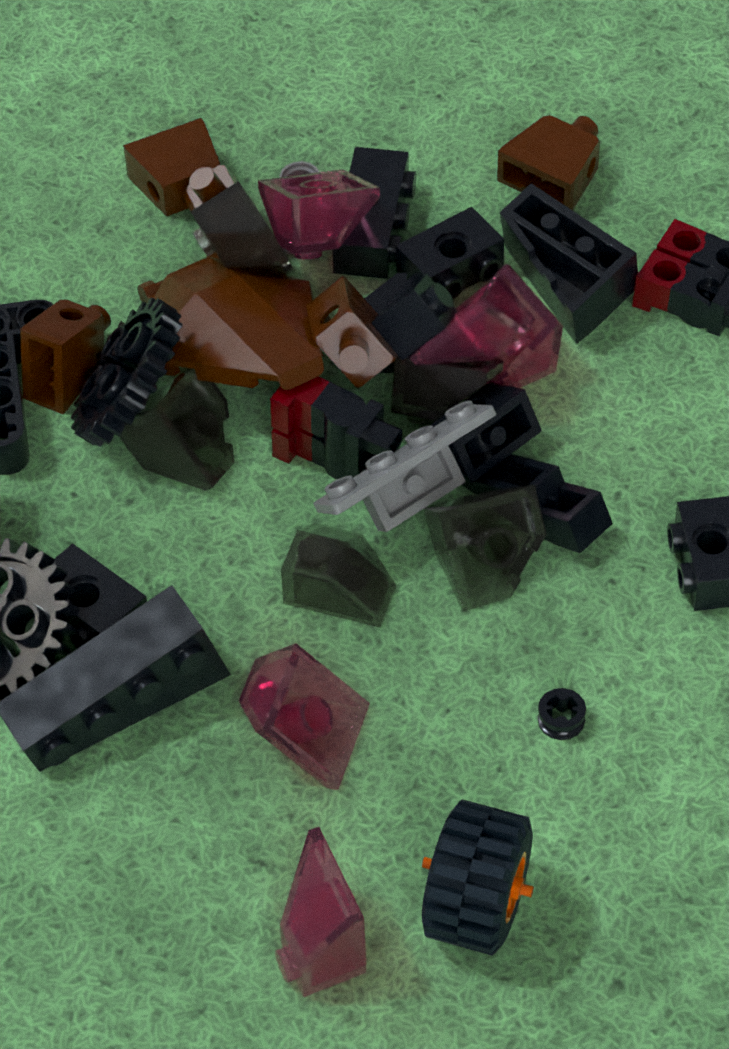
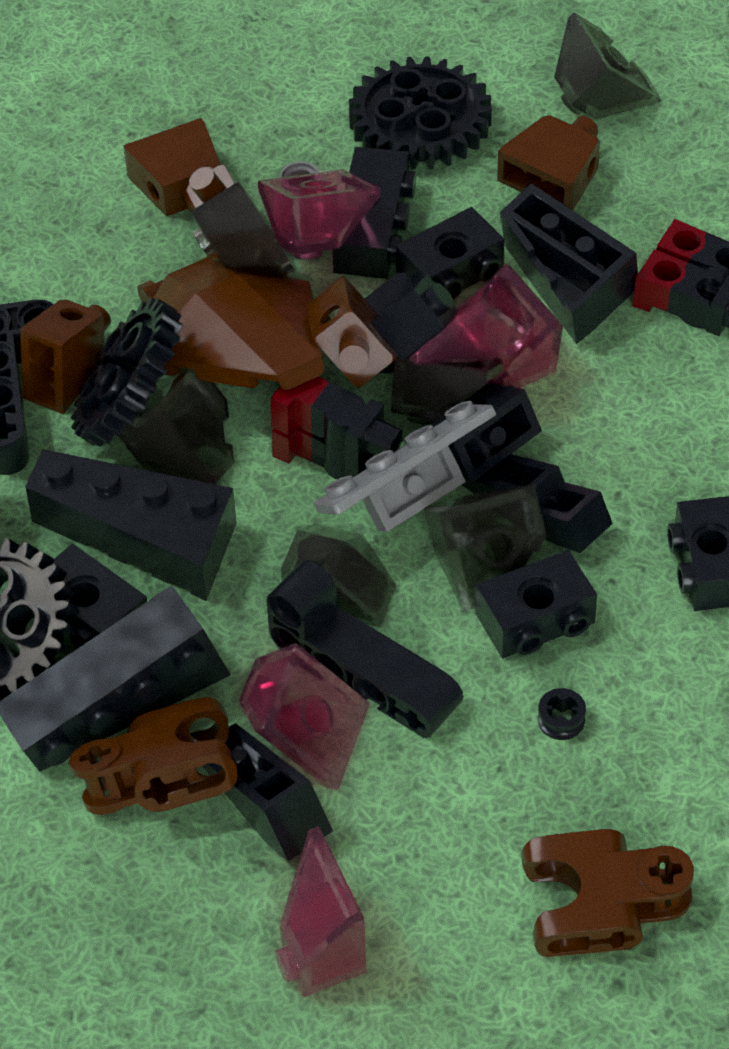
black wheel [422,799,534,956] -> none
none -> black wedge [25,449,237,601]
none -> reddish brown piece [69,697,237,815]
none -> black slope [203,723,333,861]
none -> black beam [266,560,464,738]
none -> black gear [349,56,492,170]
none -> black brick [475,550,597,659]
none -> reddish brown piece [521,829,694,957]
none -> clear smoke slope [554,13,661,119]

